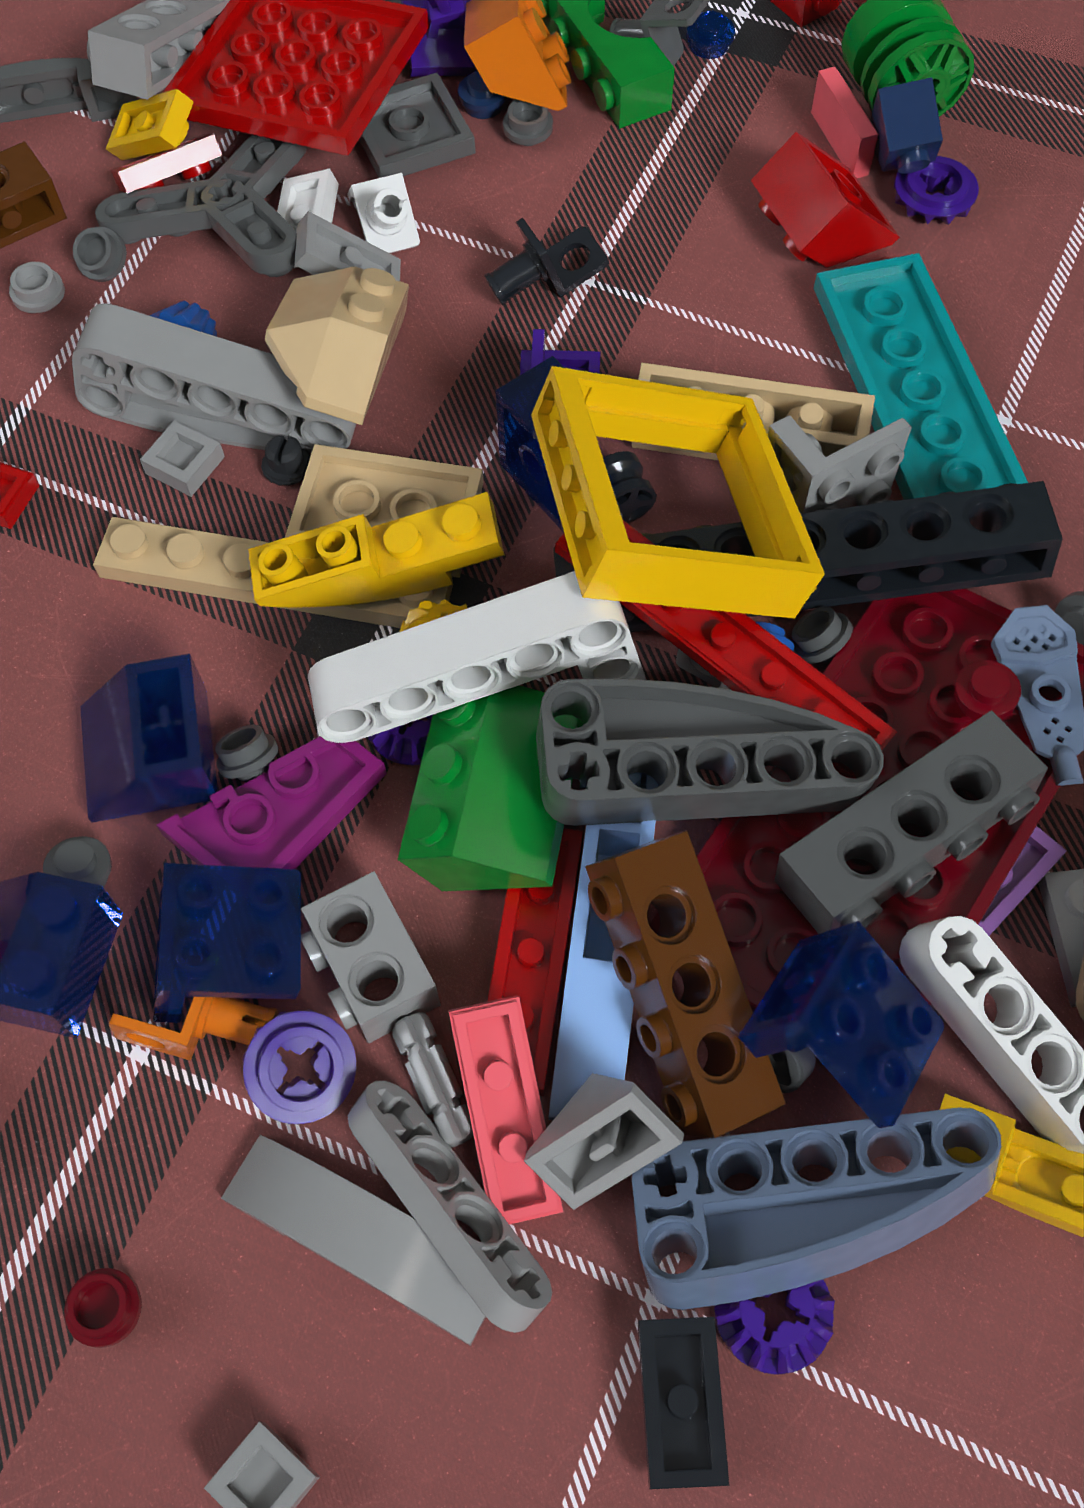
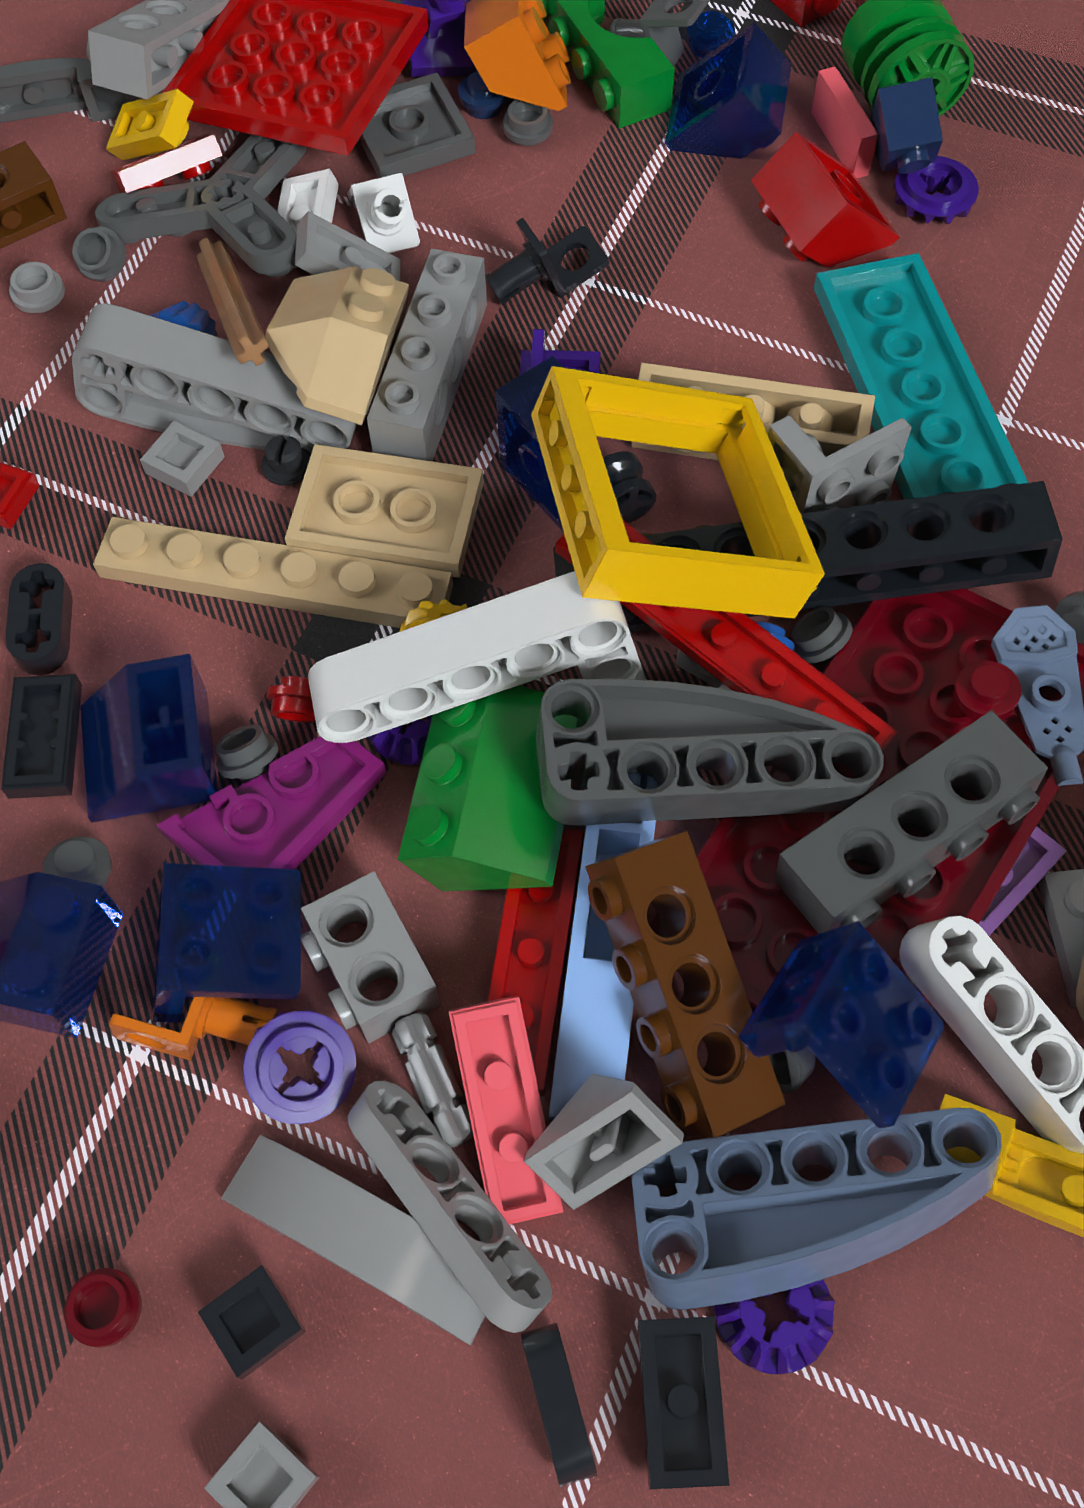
yellow slope [248,492,504,608] -> none
none -> black plate [1,674,82,799]
none -> black beam [5,563,73,676]
none -> medium nougat axle [196,238,269,366]
none -> black plate [198,1265,306,1379]
none -> red plate [266,676,316,723]
none -> light grey brick [367,248,487,461]
none -> black beam [520,1323,598,1487]
none -> clear blue slope [664,22,792,159]

